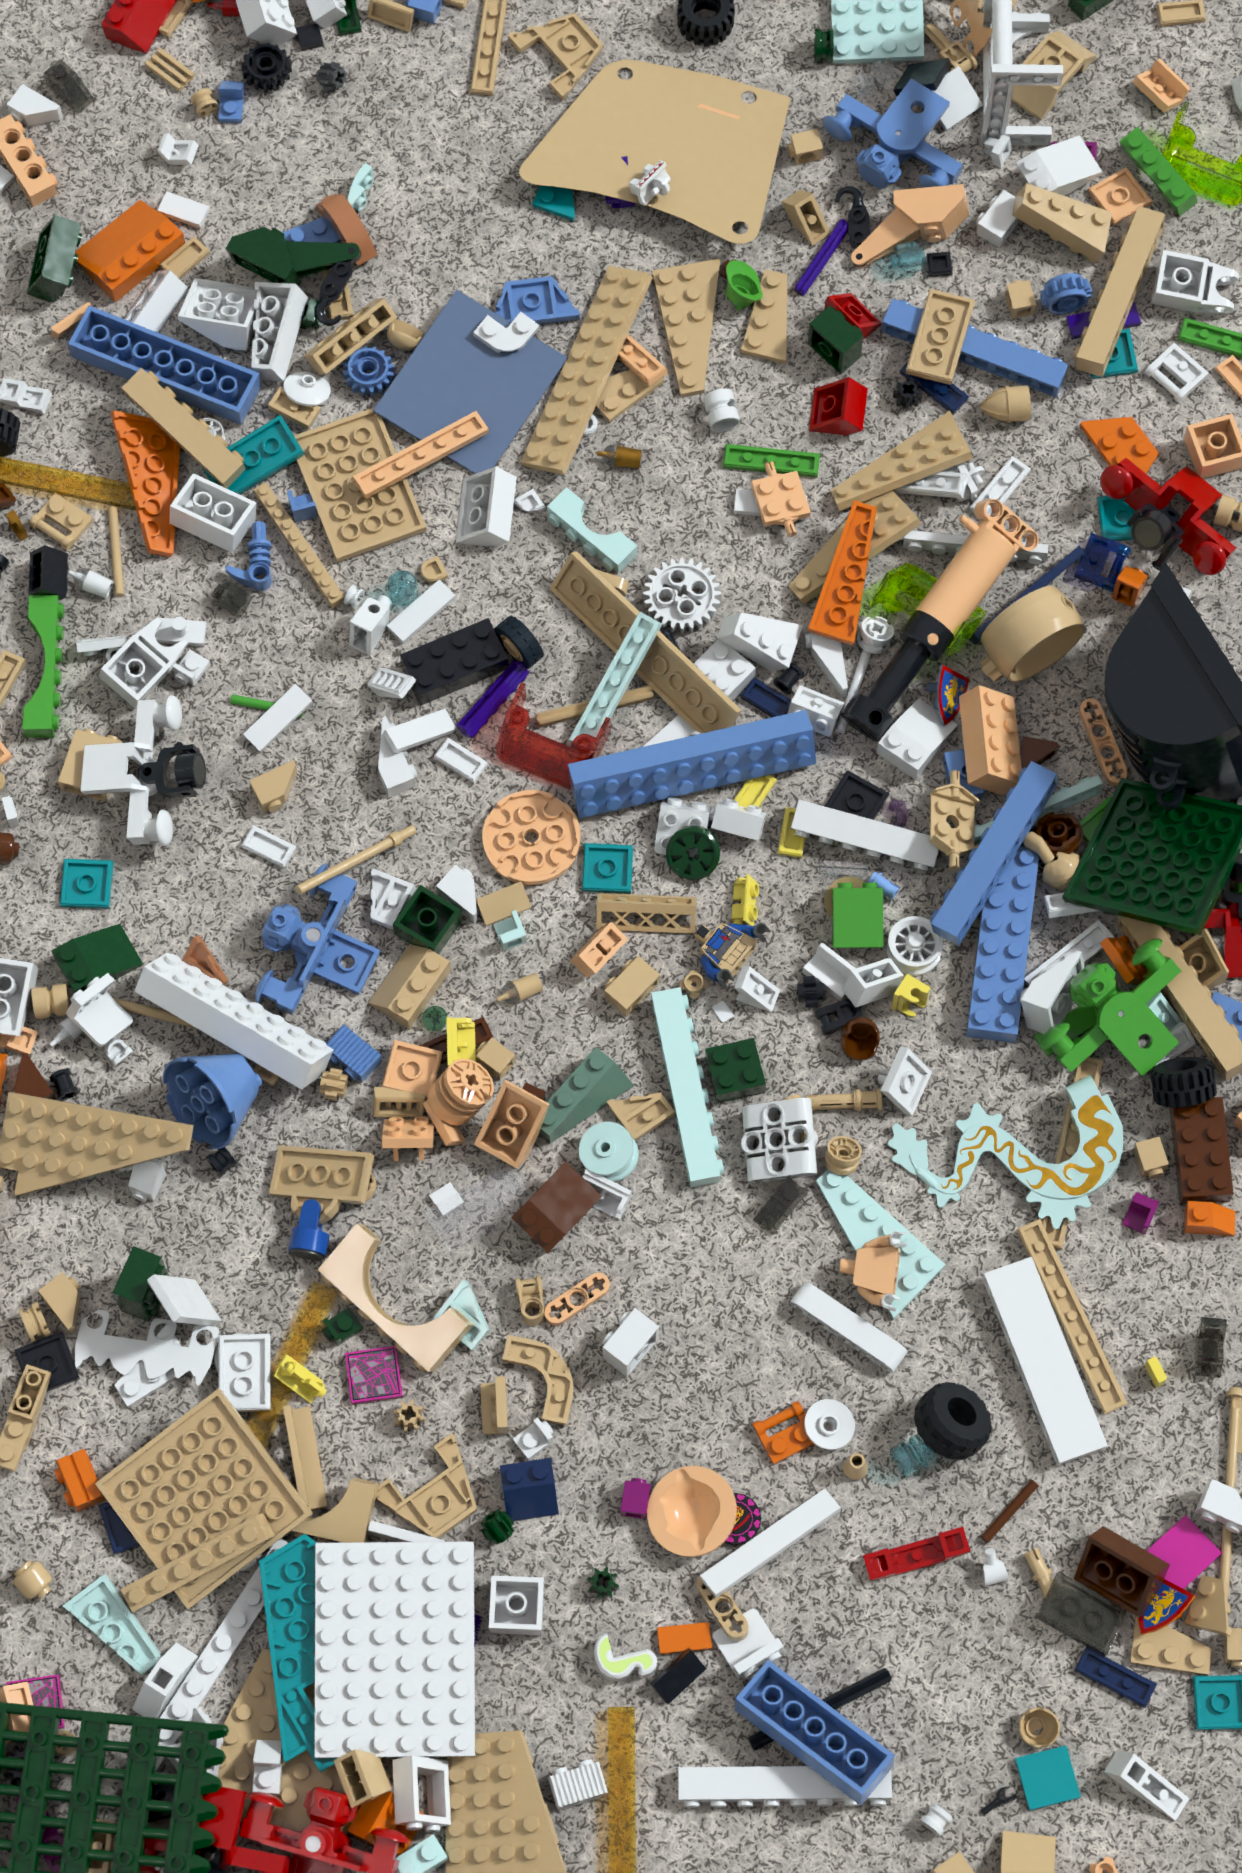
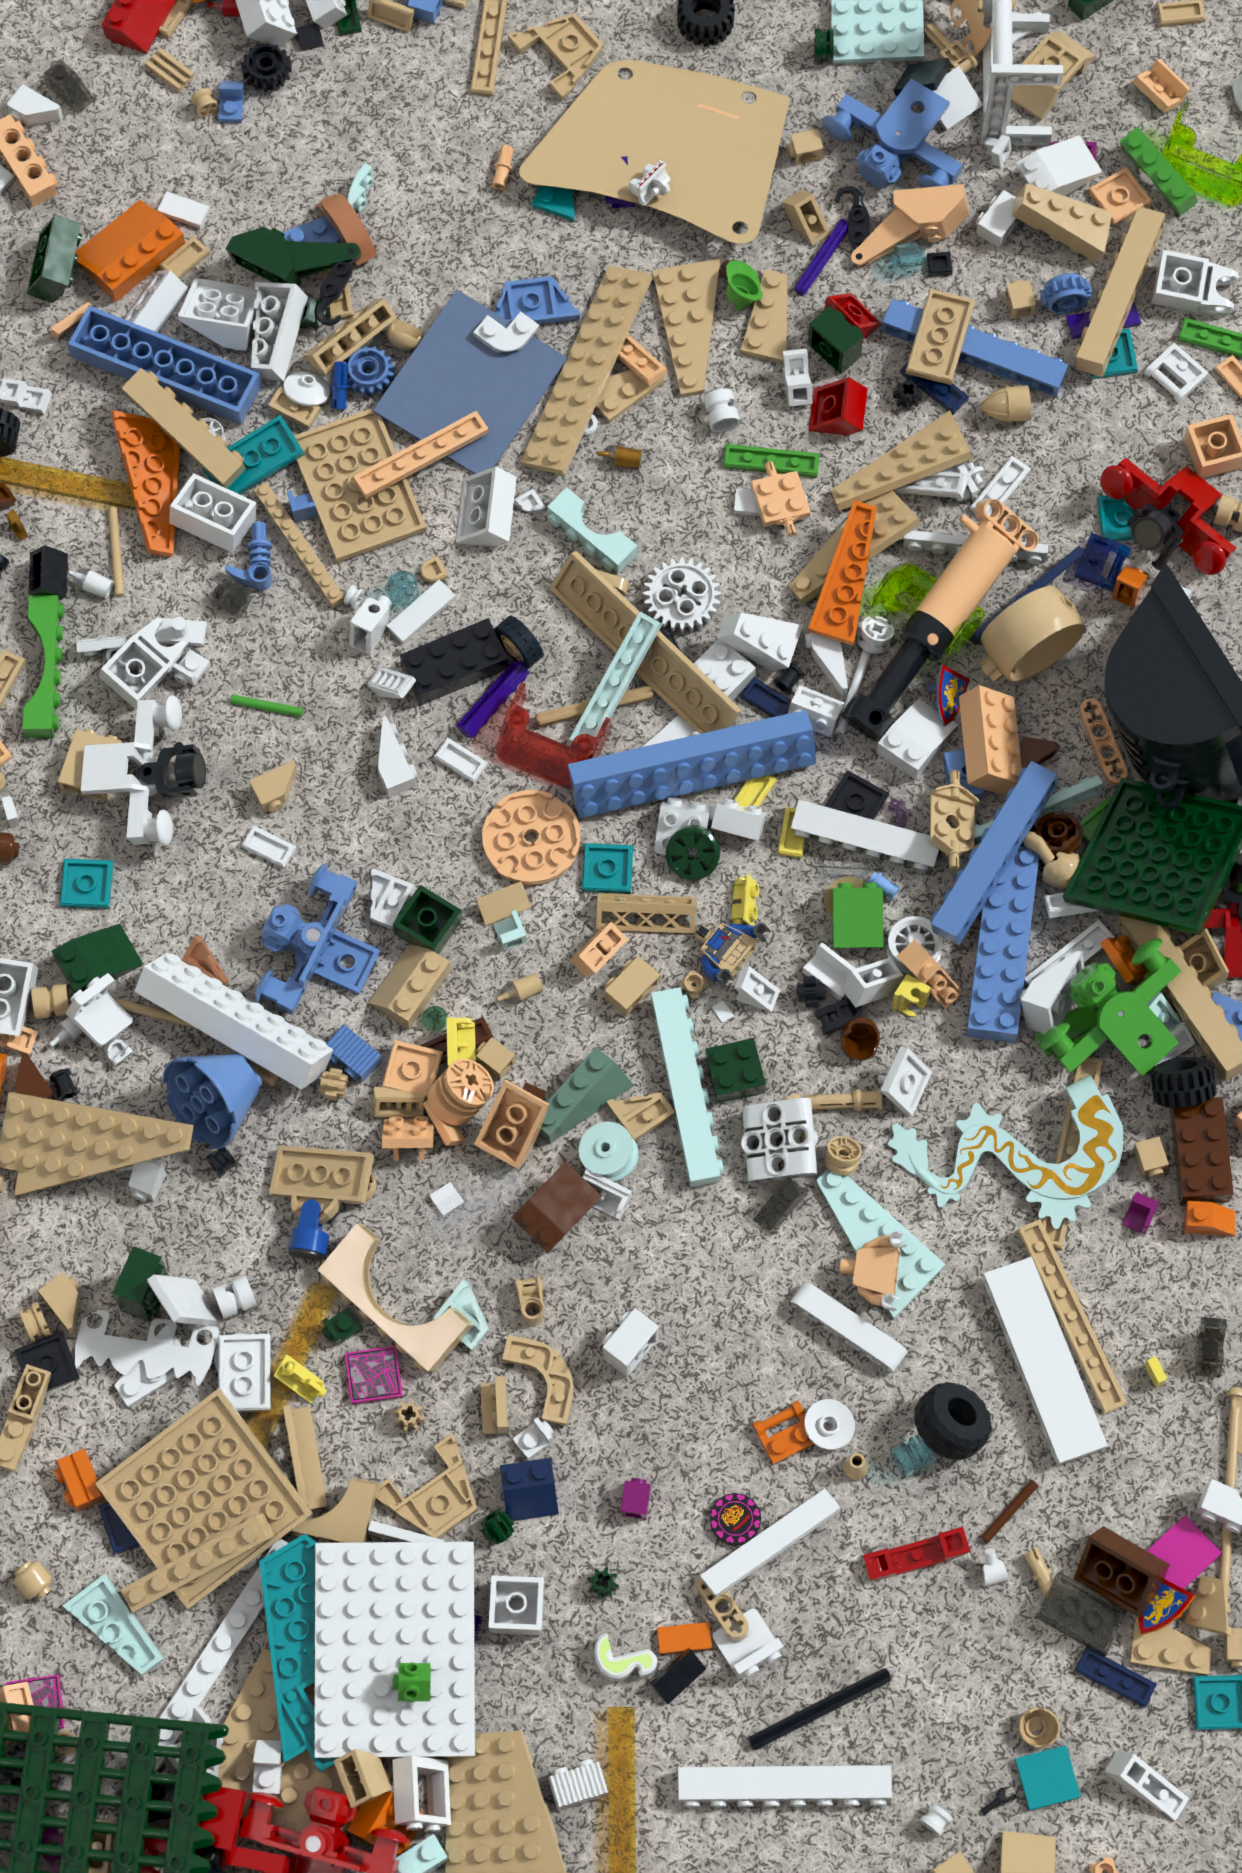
tan plate [29,492,94,551] -> none
white slope [132,1642,198,1718] -> none
white bracket [158,133,199,165] -> none
white tile [243,684,313,752] -> none
tan bar [295,825,416,895] -> none
dark grey gear [316,62,347,91] -> none
white tile [383,709,457,754] -> none
white slope [436,865,477,923] -> none
light nougat beam [544,1273,610,1326] -> none
light nougat piece [647,1466,737,1557] -> none
medium blue brick [735,1660,895,1806] -> none
orange wing [1080,417,1159,474] -> none
none -> white wheel [212,1275,257,1319]
none -> blue axle [331,361,349,409]
none -> bright green brick [393,1662,431,1702]
none -> light nougat axle [492,145,514,190]
none -> white brick [783,348,813,407]
none -> light nougat slope [896,939,963,1009]

